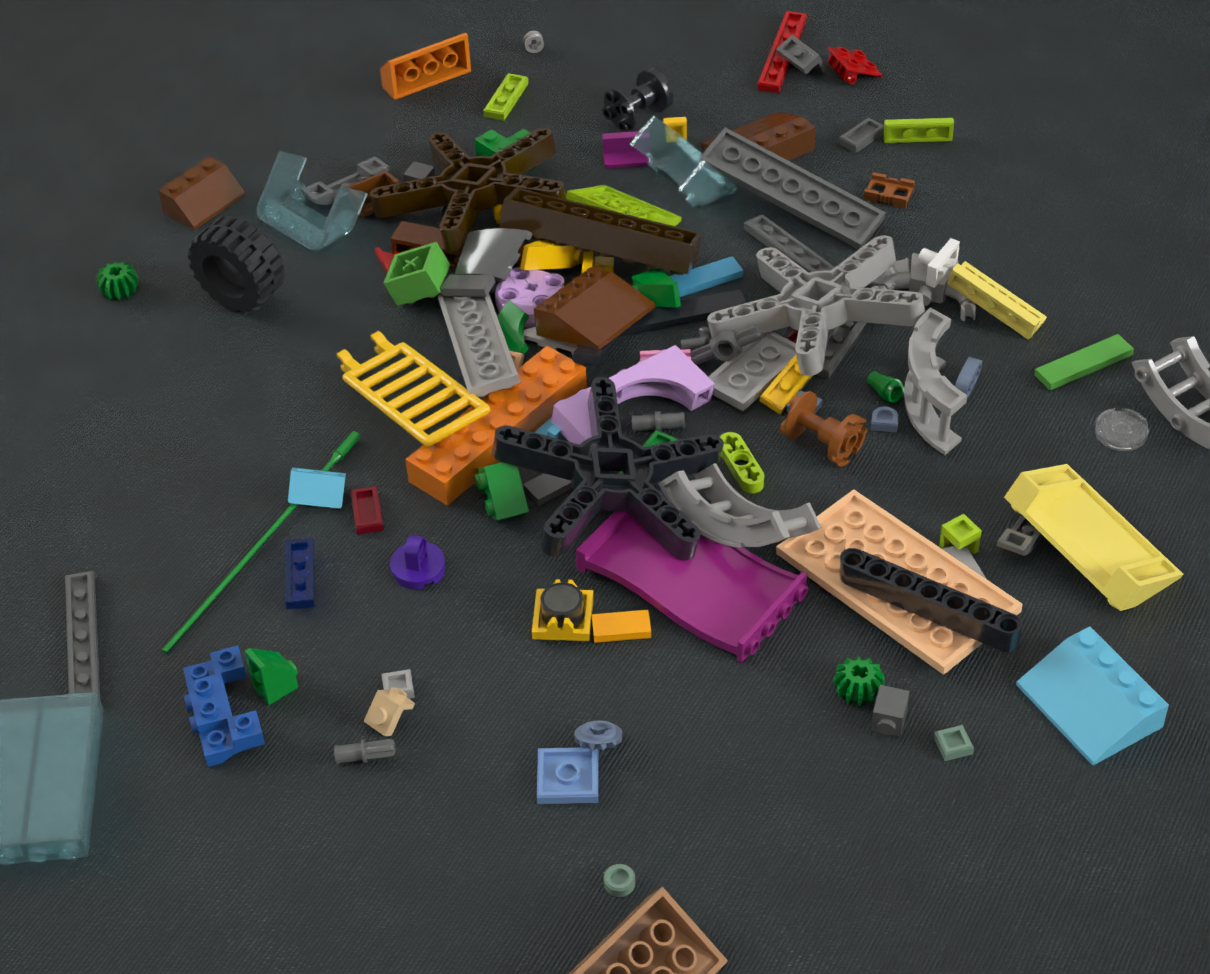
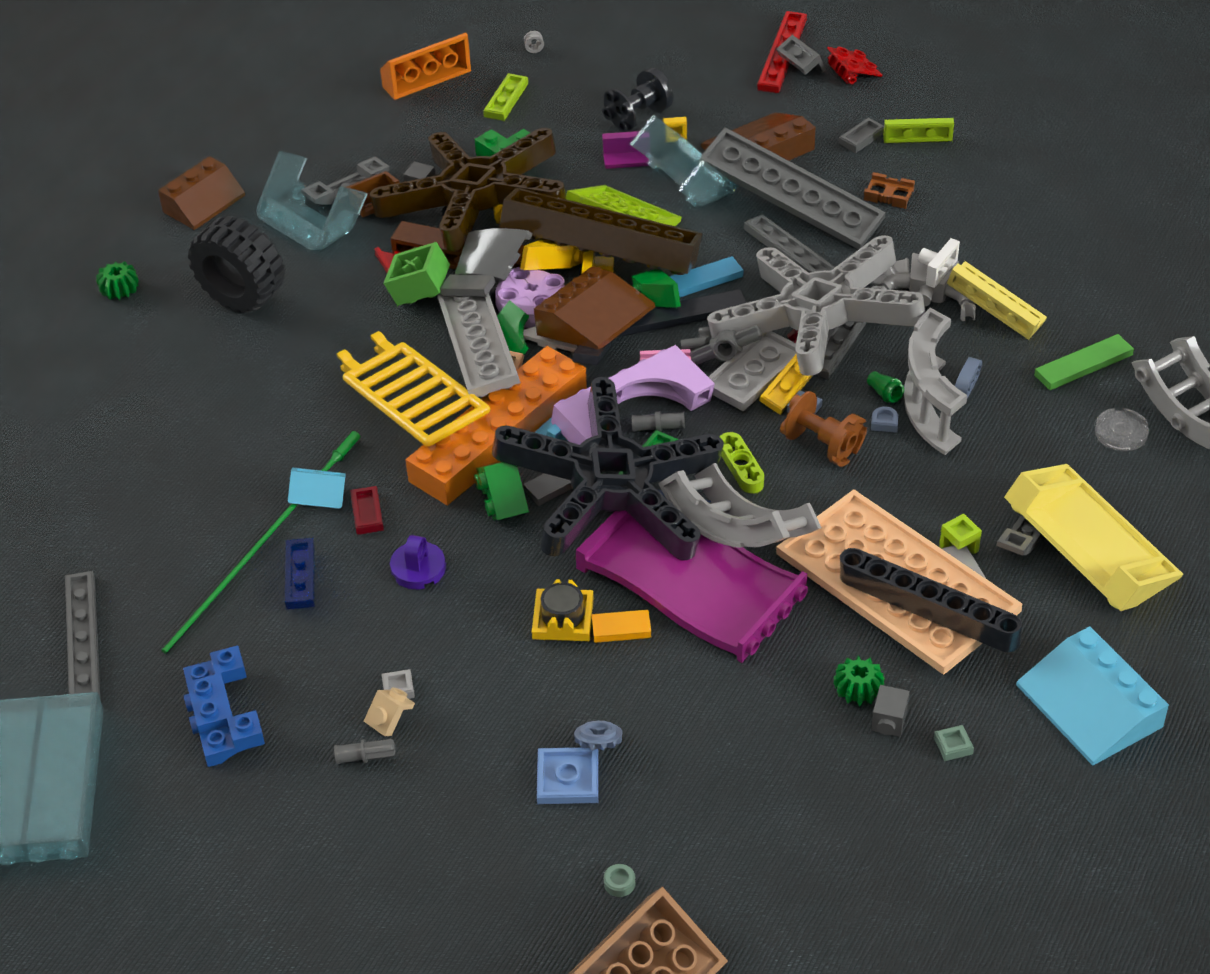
green slope [245,648,298,705] -> none

